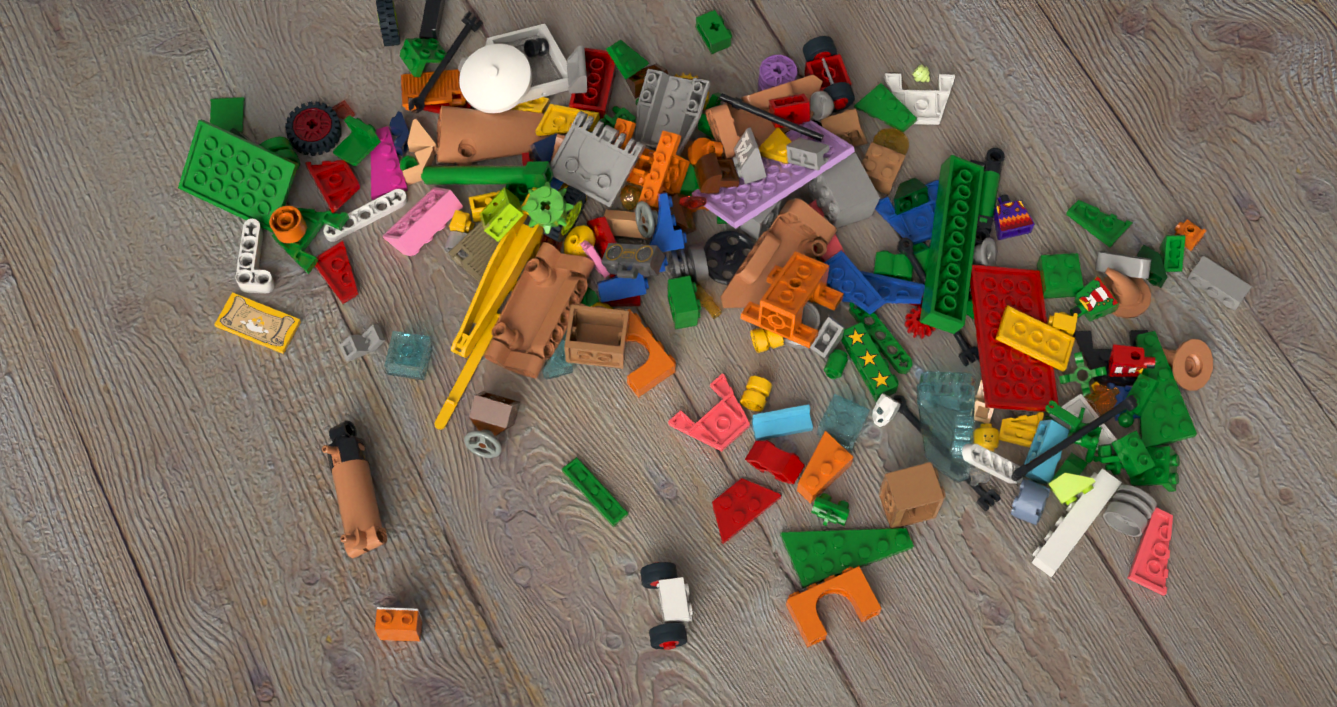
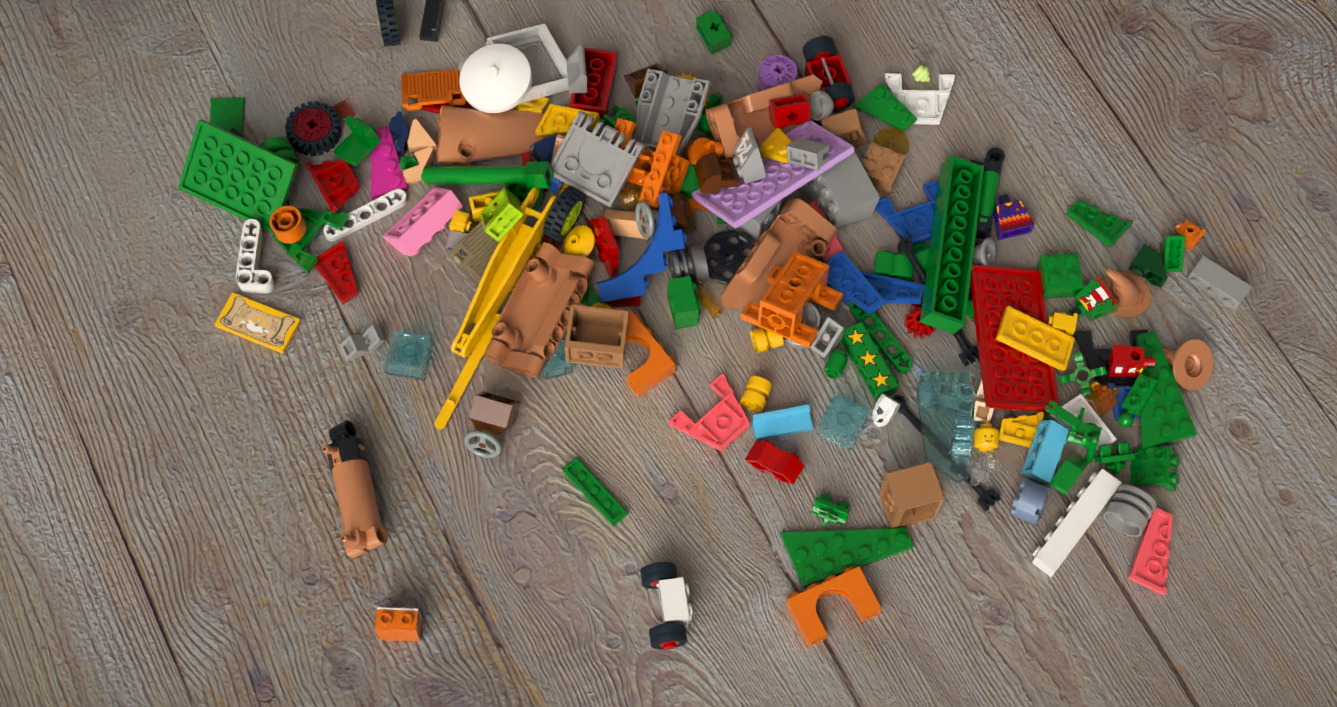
green bracket [400,38,450,77] -> none
black hinge [408,11,483,113] -> none
bright green brick [521,182,574,234] -> none
black wheel [524,38,549,58] -> none
bright pink tile [580,240,610,278] -> none
flat silver piece [602,243,665,279] -> none
green wing [606,39,649,80] -> none
clear red tile [680,196,706,209] -> none
red wing [712,478,781,545] -> none
black bar [719,93,824,142] -> none
orange wedge [797,431,854,504] -> none
dark green slope [894,177,929,215] -> none
white beam [962,444,1023,484] -> none
black hinge [1011,395,1138,481] -> none
slope [1048,473,1096,506] -> none
light grey beam [1095,251,1151,279] -> none
green brick [1111,430,1155,478] -> none

